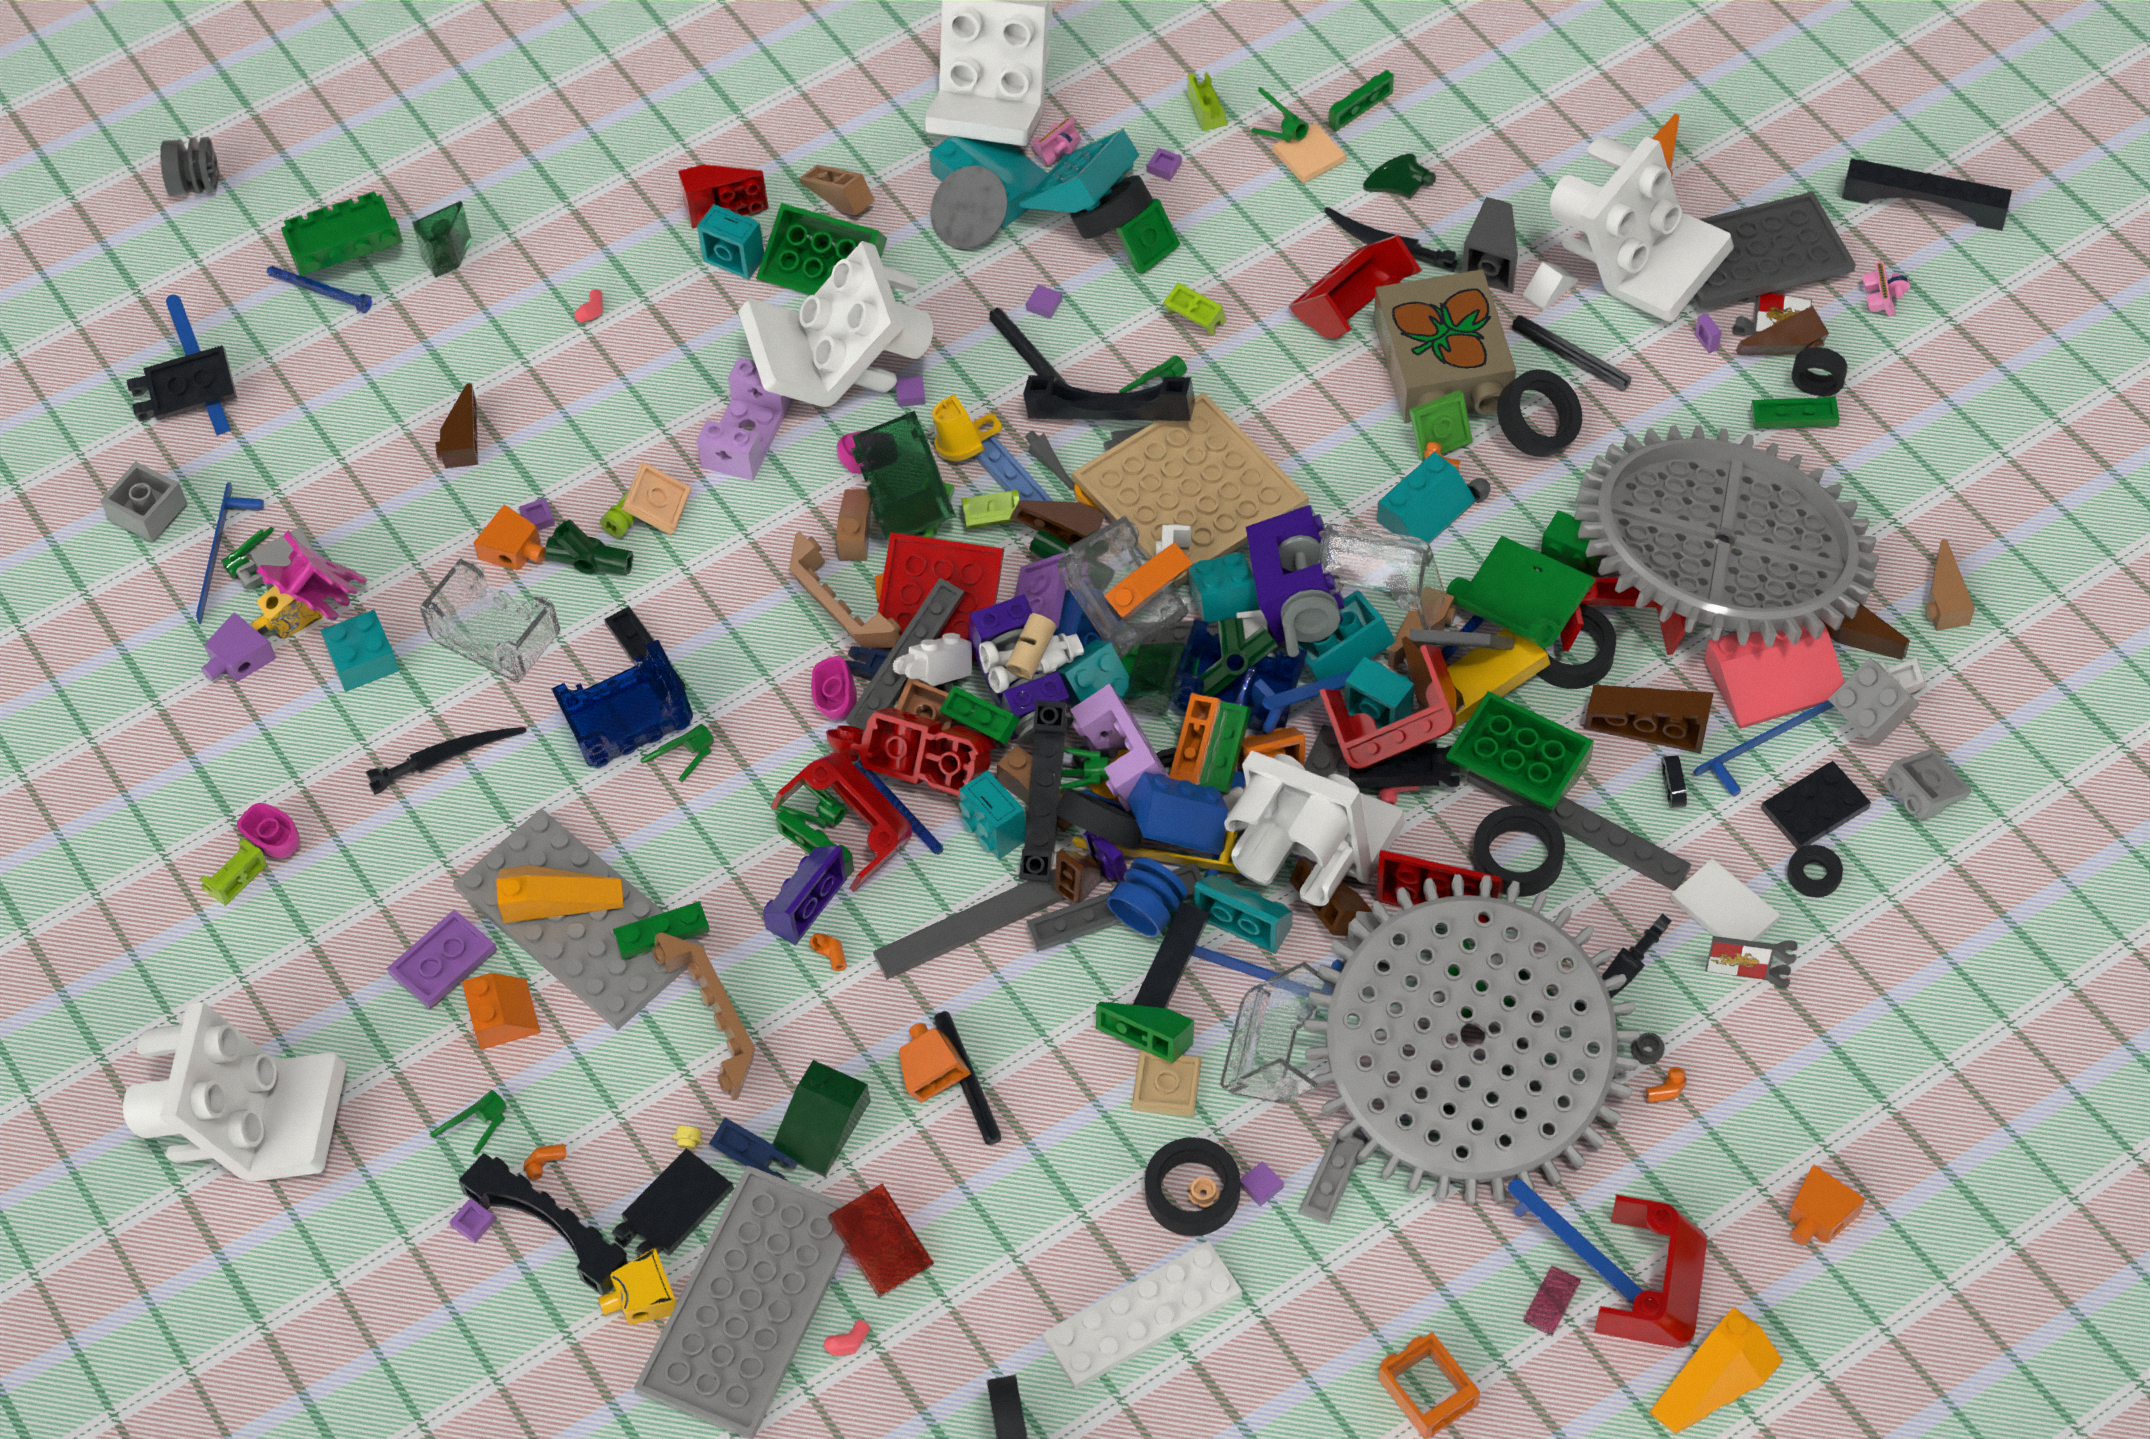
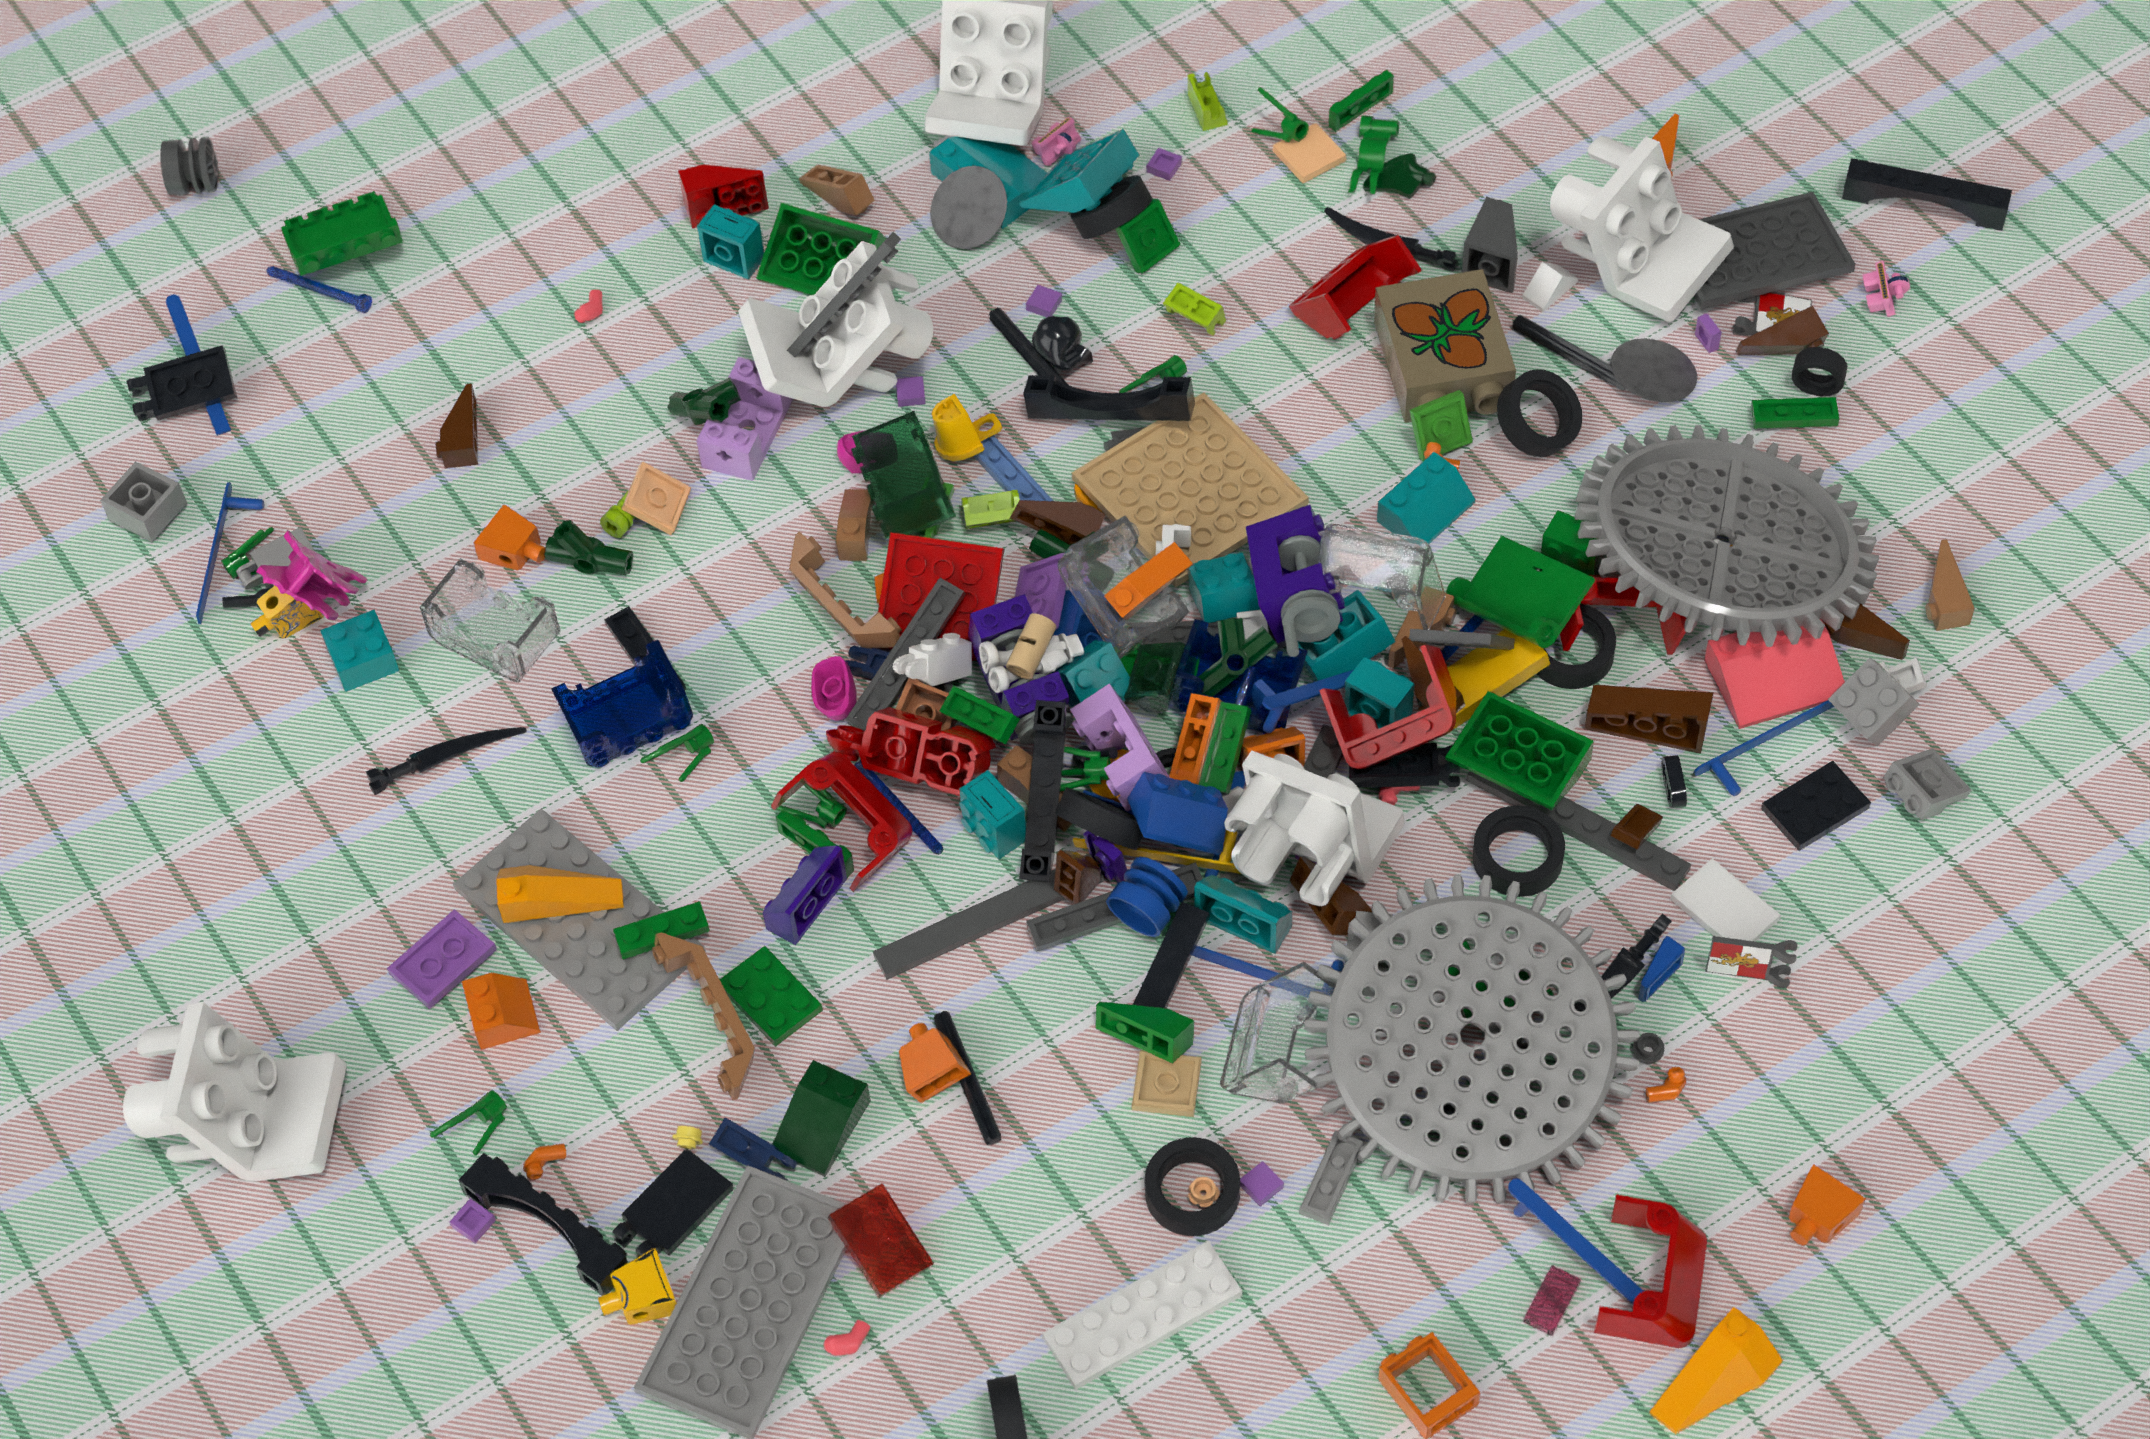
lime hinge [199,838,268,906] -> none
medium lavender torso [201,612,276,681] -> none
dark pink piece [237,803,300,858] -> none
clear green slope [412,201,472,278] -> none
medium lavender tile [519,498,555,531] -> none
orange arm [810,933,847,971] -> none
dark grey piece [1025,431,1075,490] -> none
red slope [1376,850,1504,924] -> none
dark grey hinge [1467,478,1491,503] -> none
black tyre [1787,845,1843,898] -> none
none -> black bar [222,588,269,609]
none -> dark green piece [667,377,741,425]
none -> green plate [719,946,823,1047]
none -> dark grey plate [787,232,901,357]
none -> black piece [1032,316,1093,372]
none -> green flag [1349,115,1399,194]
none -> flat silver sticker [1611,338,1697,402]
none -> reddish brown tile [1611,803,1663,850]
none -> blue slope [1638,936,1685,1003]

